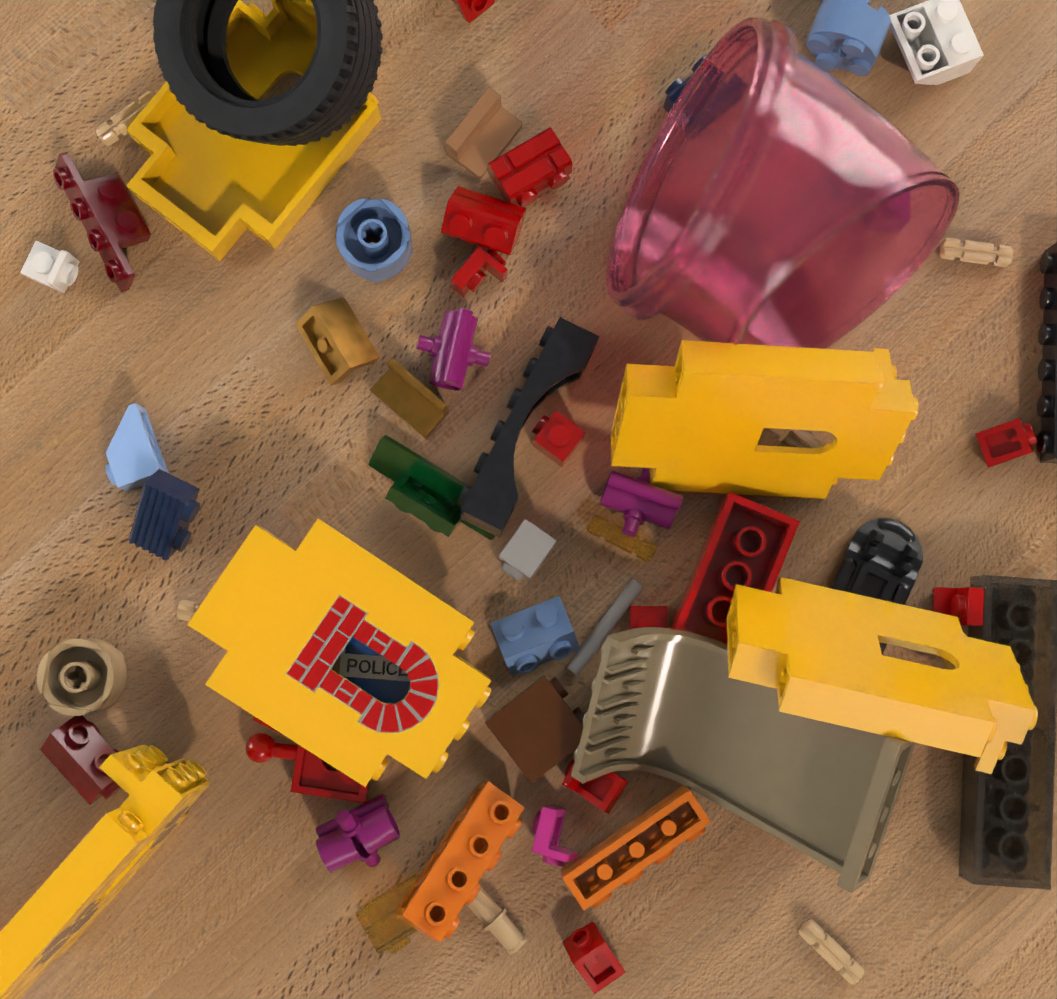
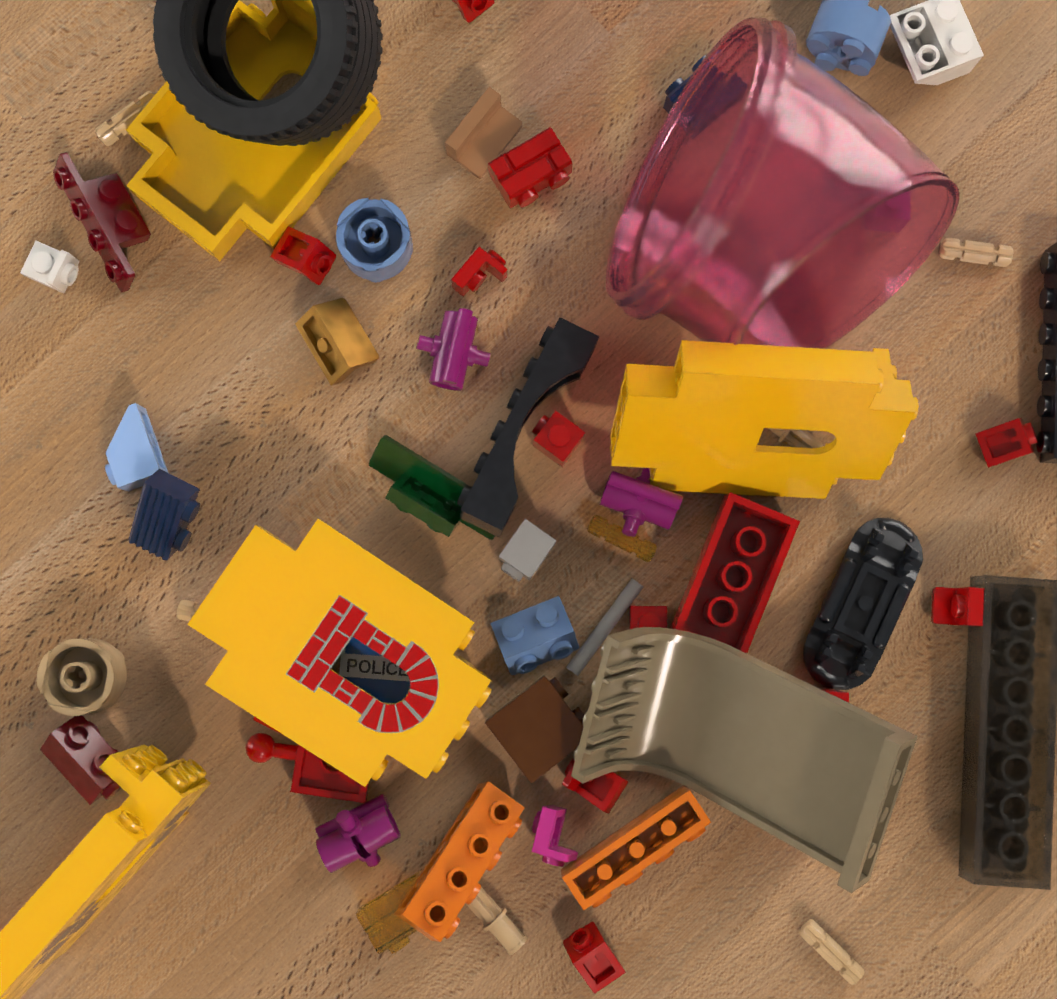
pearl gold panel [370,358,450,439] -> none
red brick [441,186,527,255] -> none
yellow panel [727,577,1038,774] -> none
none -> red bracket [270,226,336,285]

